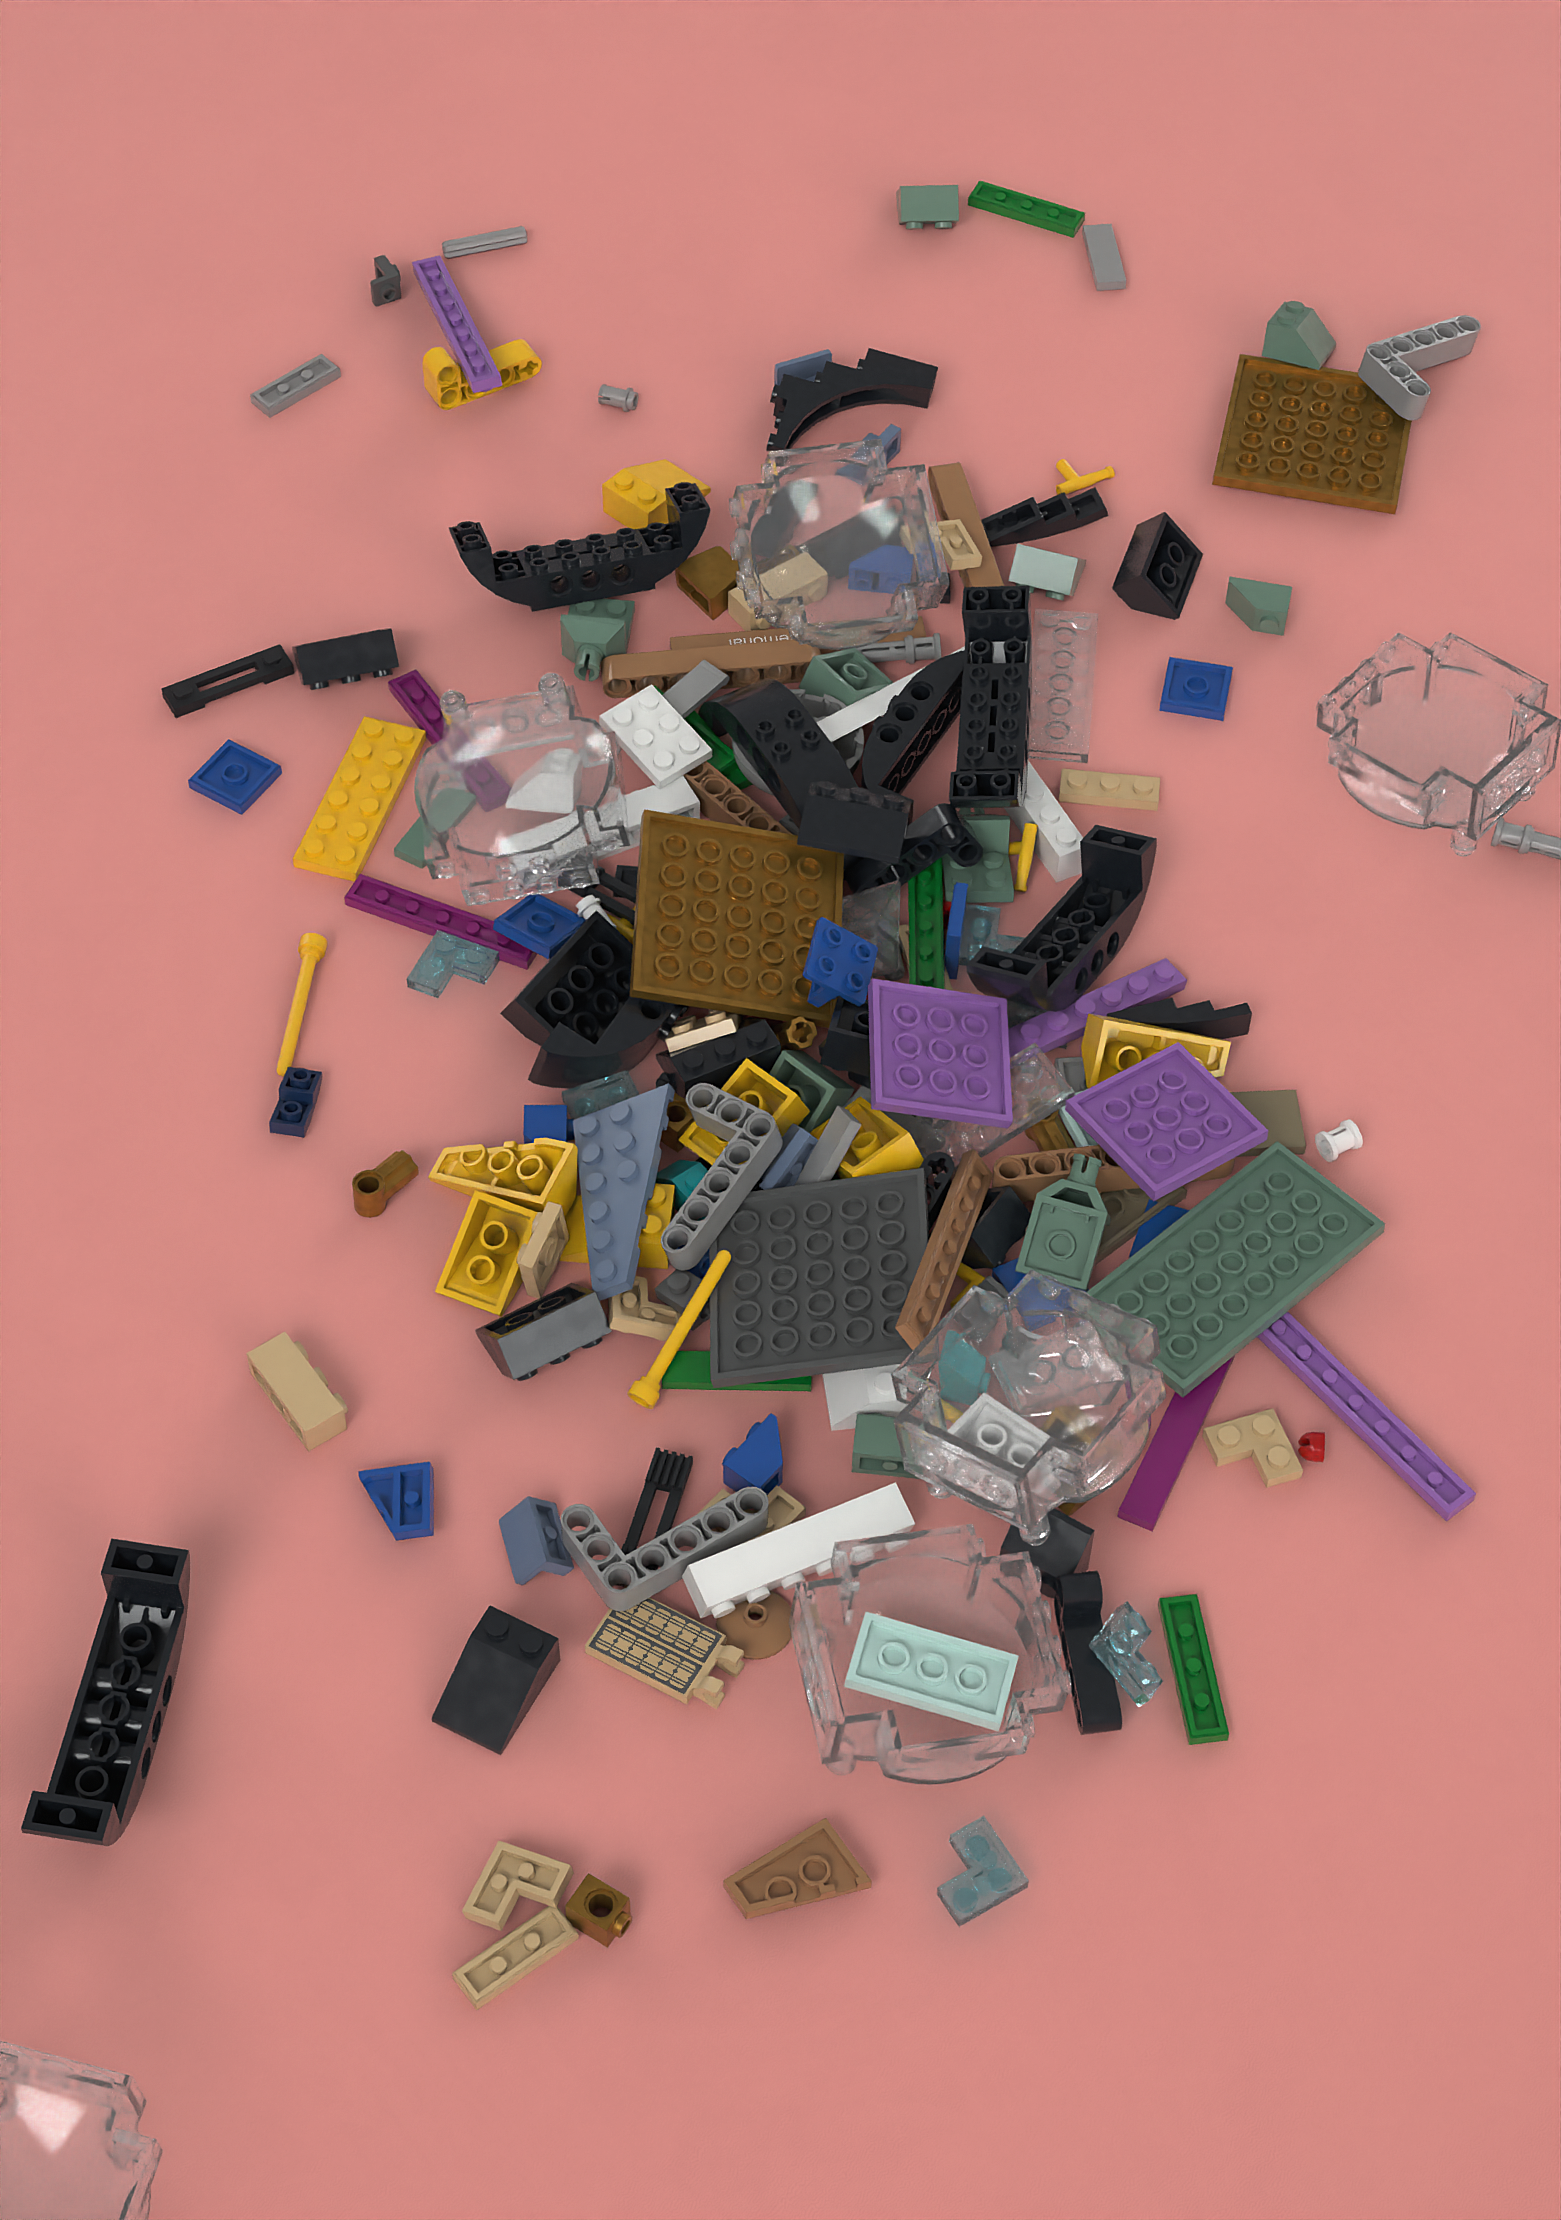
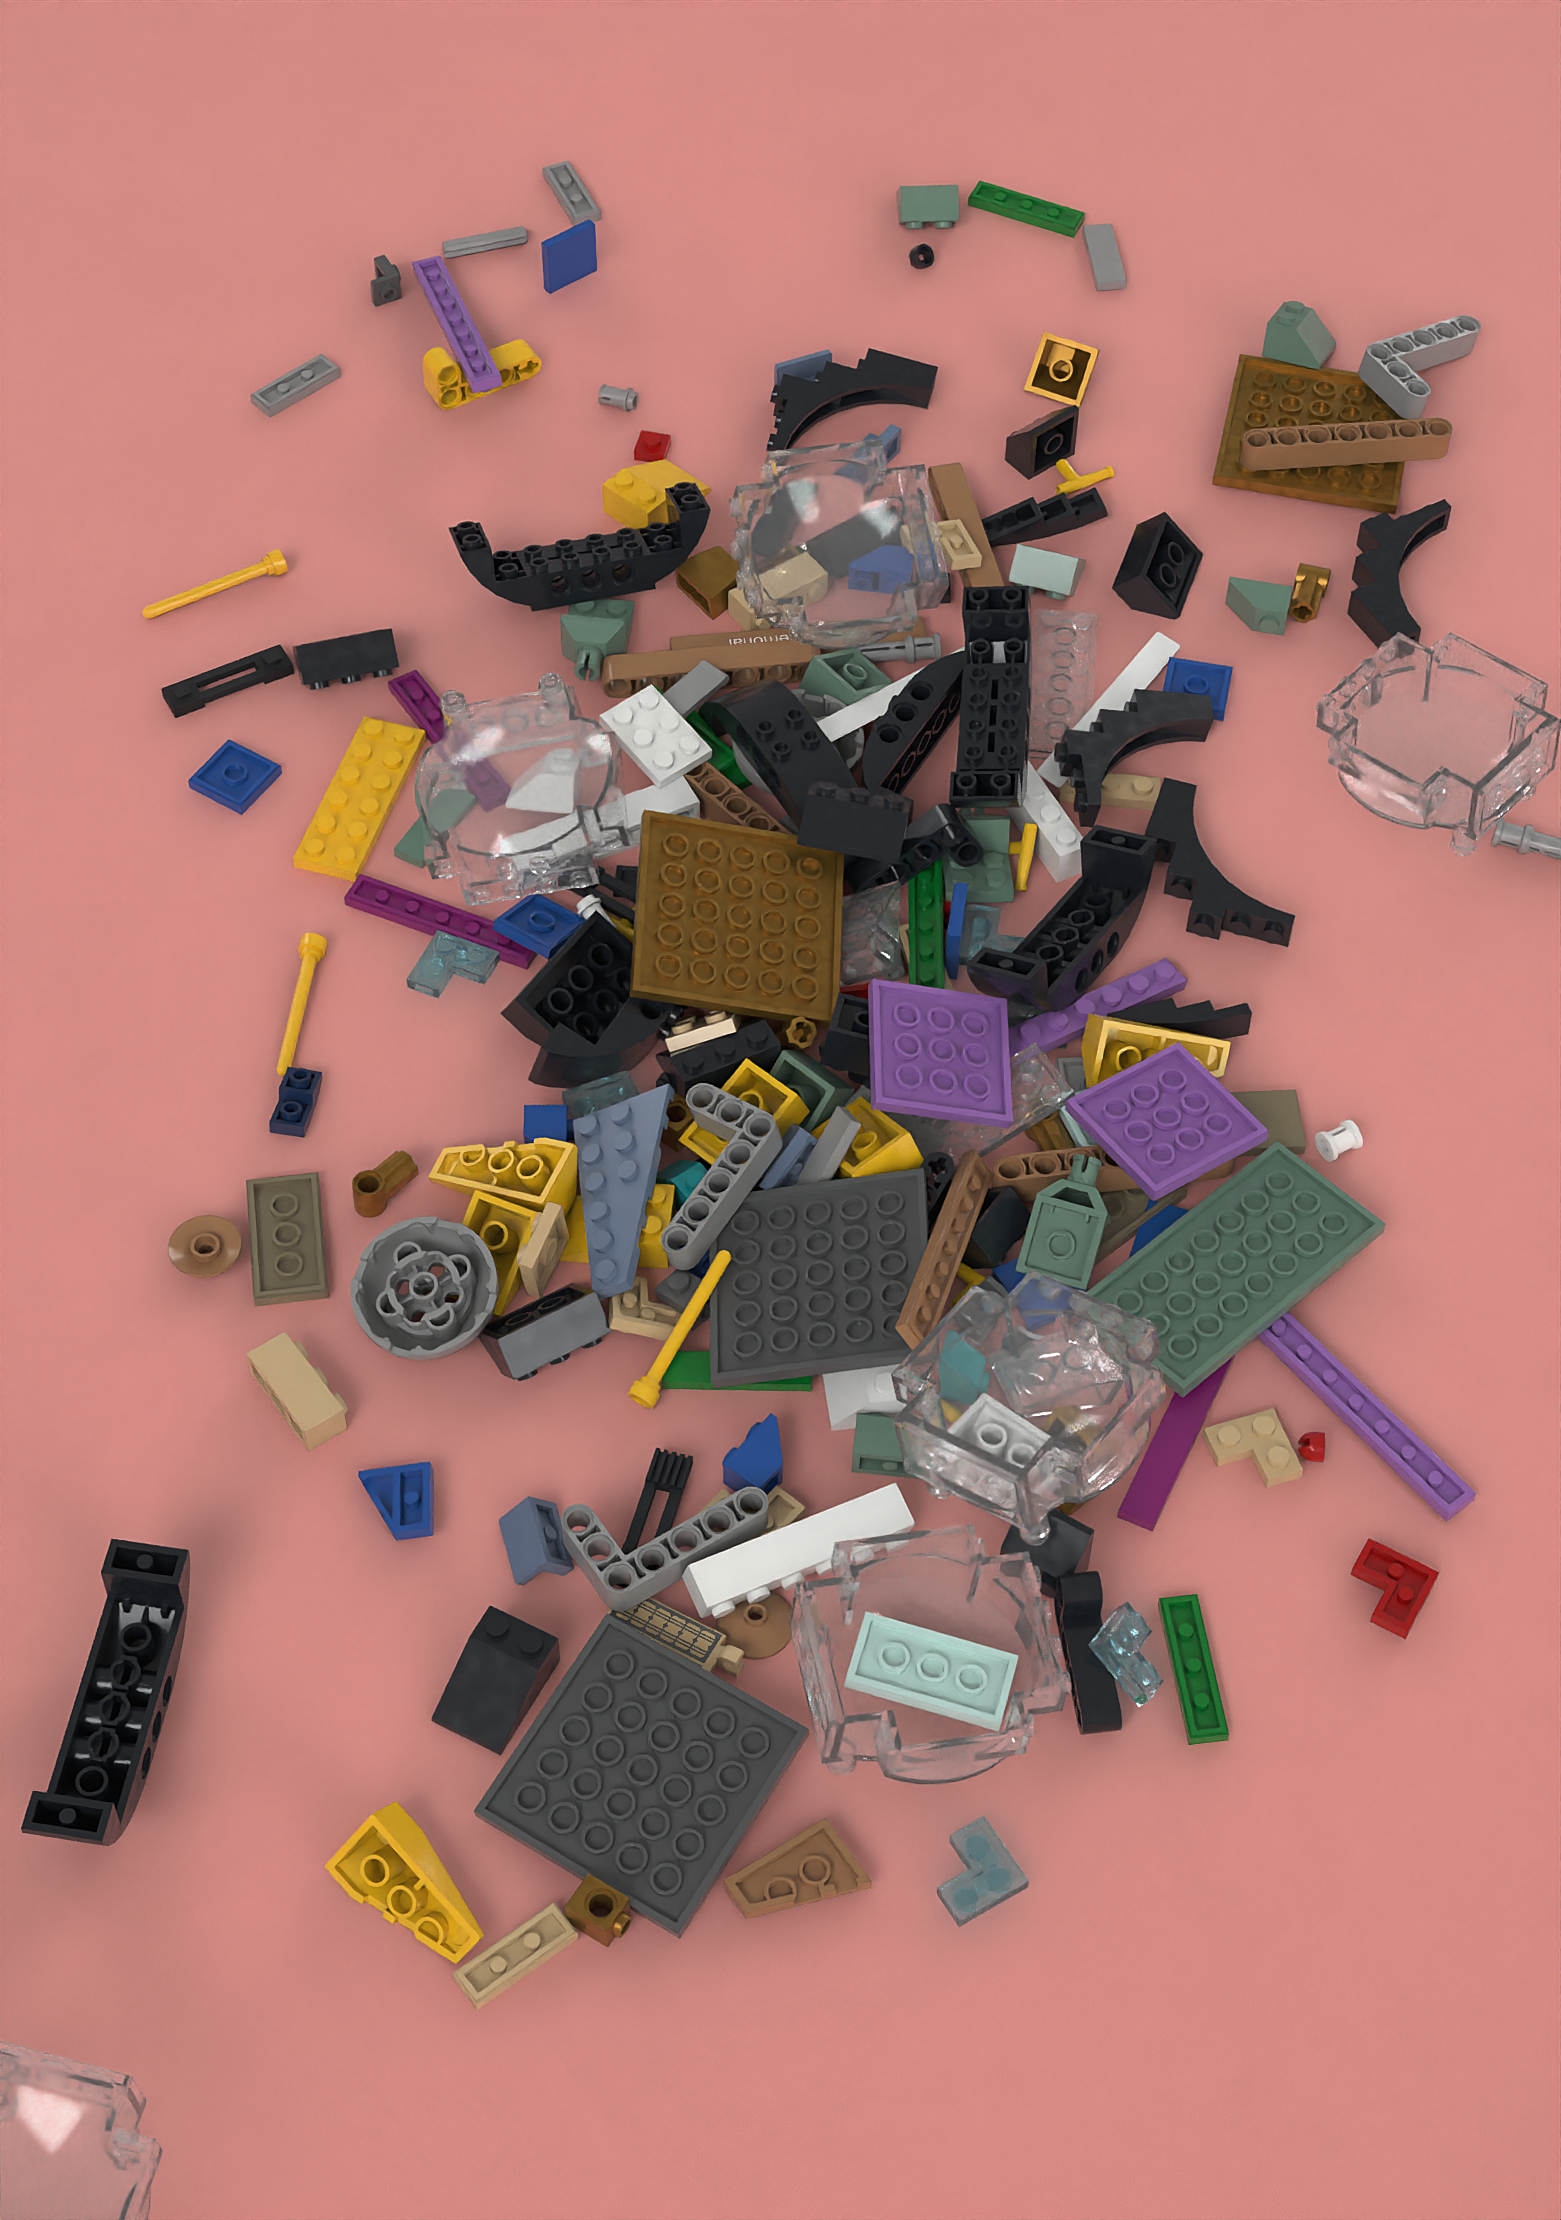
tan plate [462,1841,574,1931] -> none
blue bracket [803,917,878,1008] -> none
none -> yellow piece [142,548,288,619]
none -> medium nougat dish [168,1215,242,1278]
none -> dark tan tile [246,1172,329,1306]
none -> yellow wedge [324,1801,485,1964]
none -> light grey brick [350,1216,499,1360]
none -> dark grey plate [474,1613,809,1939]
none -> blue tile [541,219,597,294]
none -> light grey tile [542,161,601,226]
none -> red plate [634,430,671,462]
none -> black hinge [908,244,934,269]
none -> black slope [1005,405,1079,480]
none -> pearl gold slope [1024,331,1100,408]
none -> white sticker [1036,632,1180,788]
none -> black arch [1054,689,1214,827]
none -> black arch [1144,777,1295,947]
none -> medium nougat beam [1240,417,1453,471]
none -> pearl gold piece [1289,563,1331,623]
none -> black arch [1347,499,1452,662]
none -> red plate [1351,1538,1440,1639]

